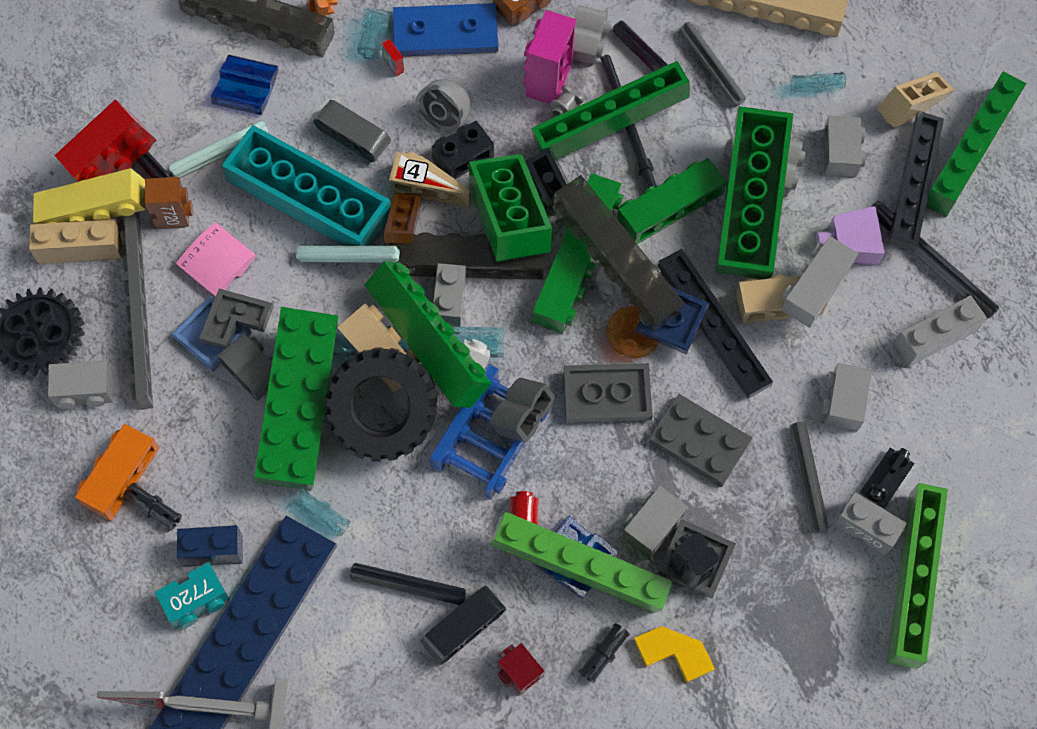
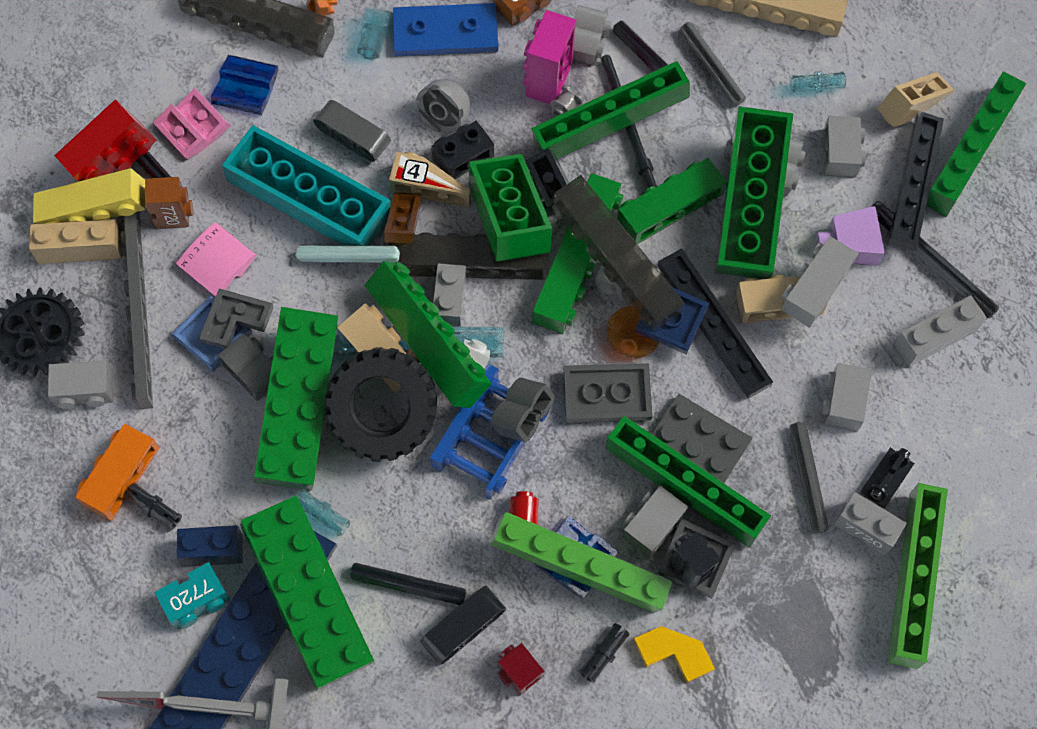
light aqua axle [168,120,268,178] -> none
red tile [381,39,404,77] -> none
none -> bright pink slope [153,88,231,159]
none -> green brick [240,495,374,691]
none -> green brick [605,416,771,548]

